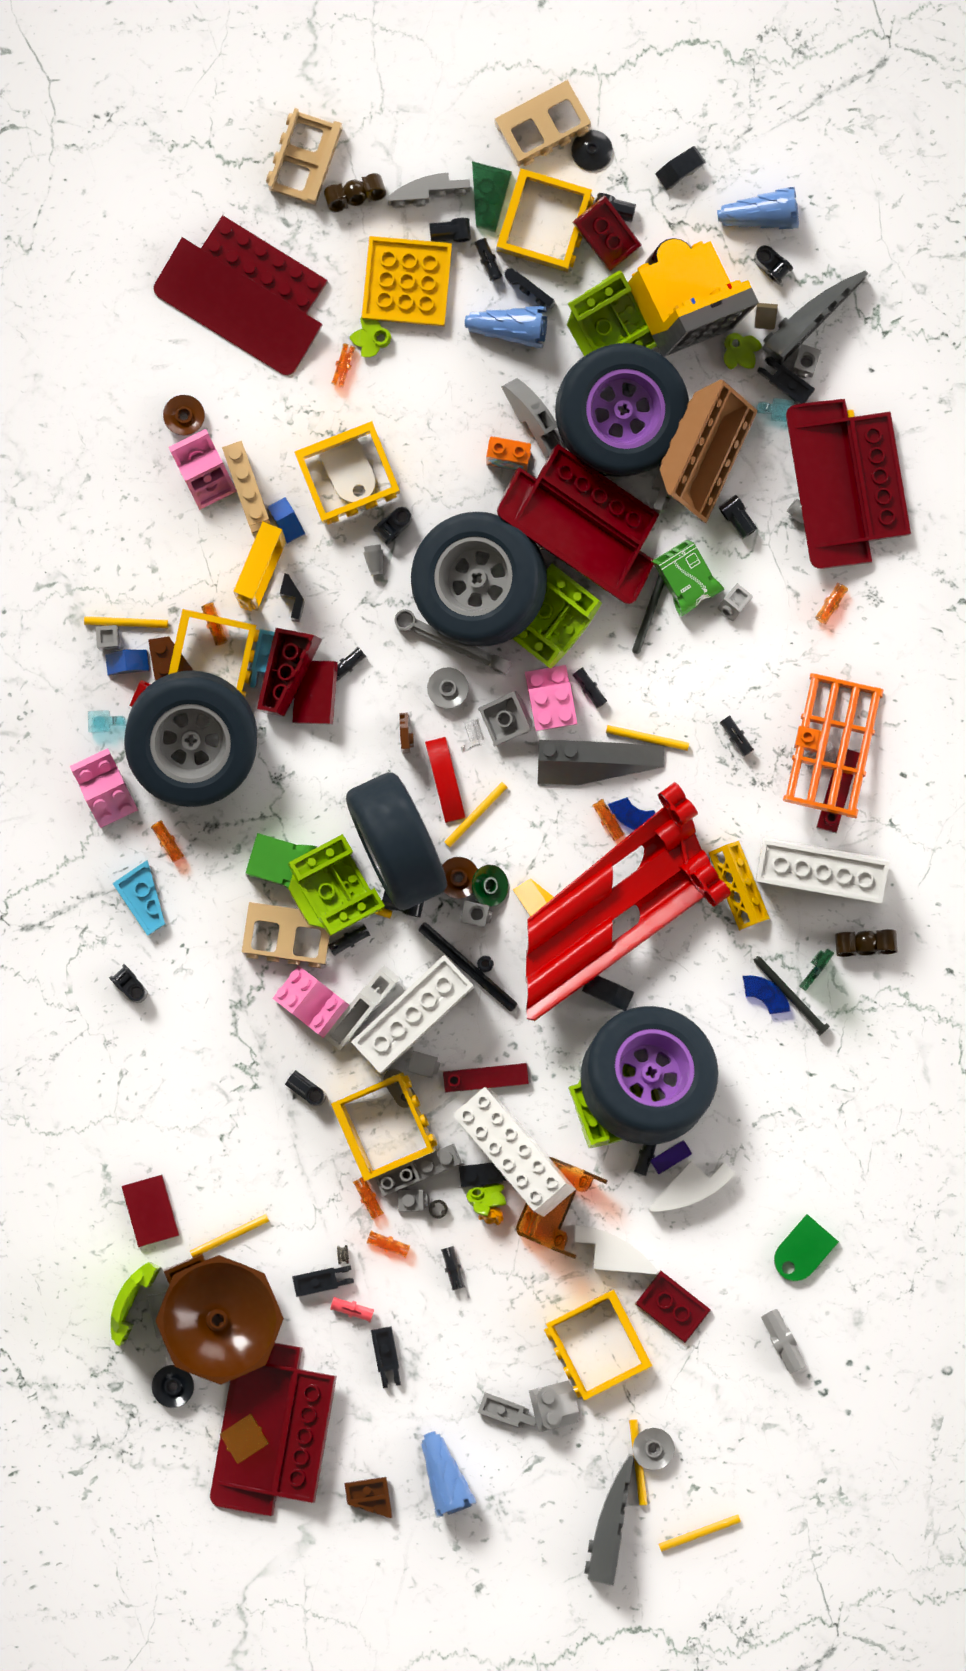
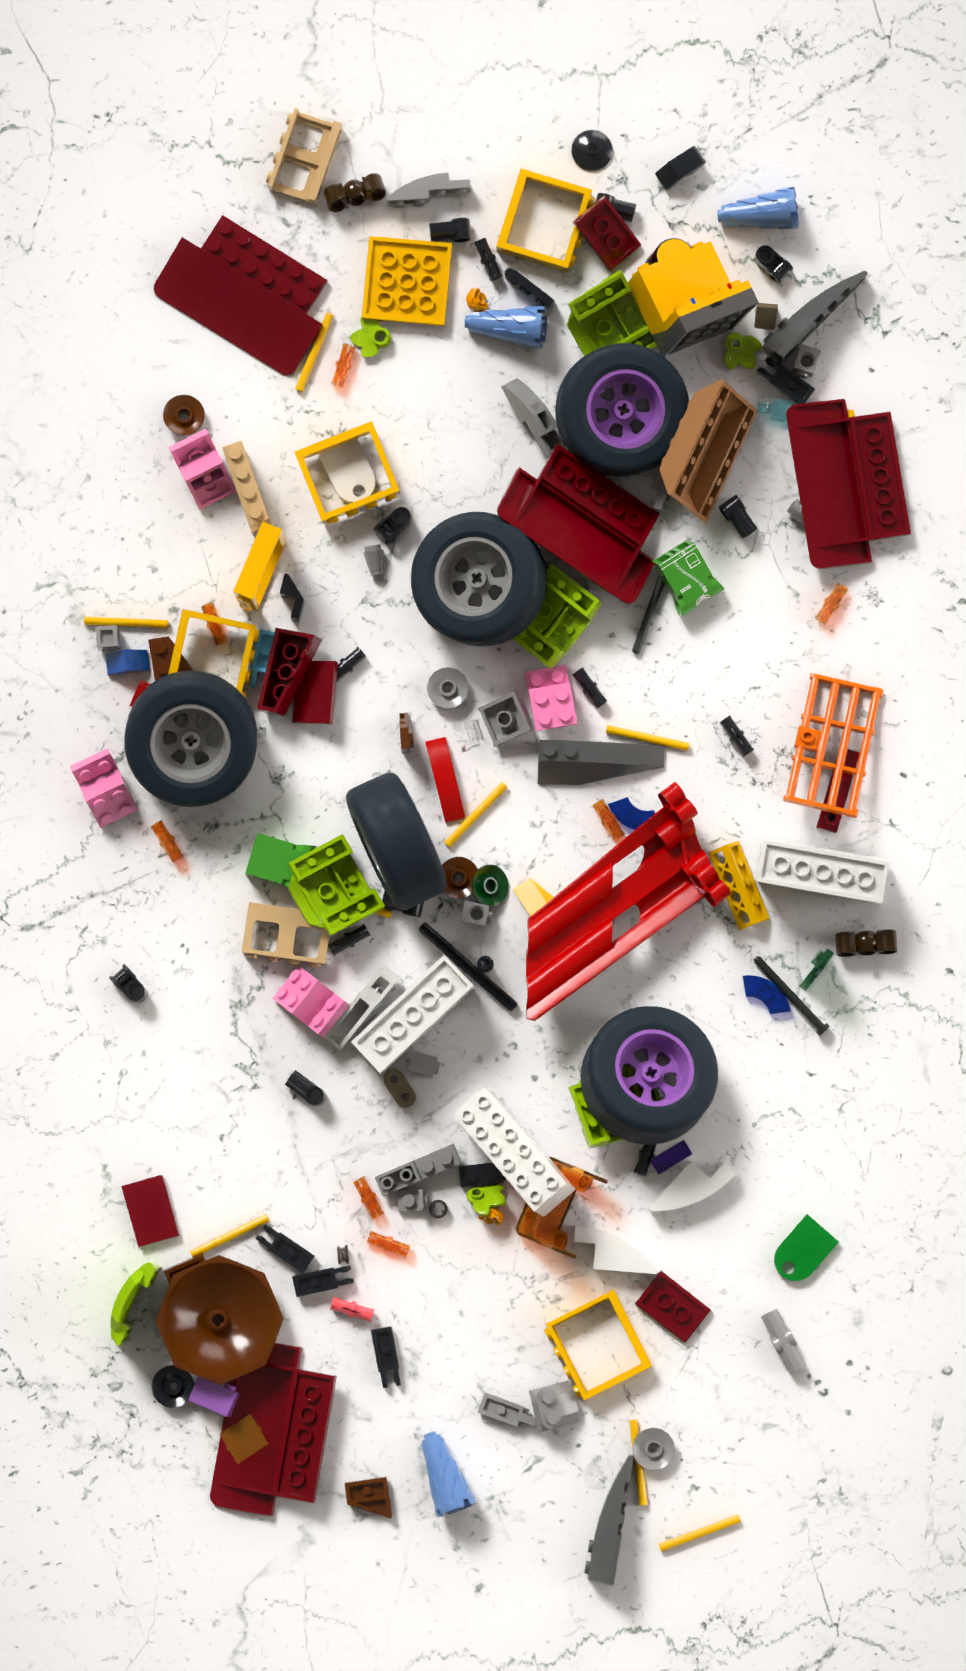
clear light blue plate [88,710,126,733] -> none
medium azure wing [112,860,165,936] -> none
blue slope [267,497,305,544] -> none
yellow window [331,1072,438,1181] -> none
light grey piece [395,609,512,675] -> none
black pin [441,1246,465,1291] -> none
dark red piece [443,1063,529,1093] -> none
clear green wing [472,161,512,232] -> none
orange panel [486,436,531,472] -> none
tan window [495,80,591,166] -> none
black slope [582,975,634,1011] -> none
light grey bracket [718,583,753,621] -> none
none -> medium lavender brick [188,1377,240,1417]
none -> black hinge [255,1224,315,1273]
none -> yellow bar [295,313,334,392]
none -> light orange plate [466,288,488,312]

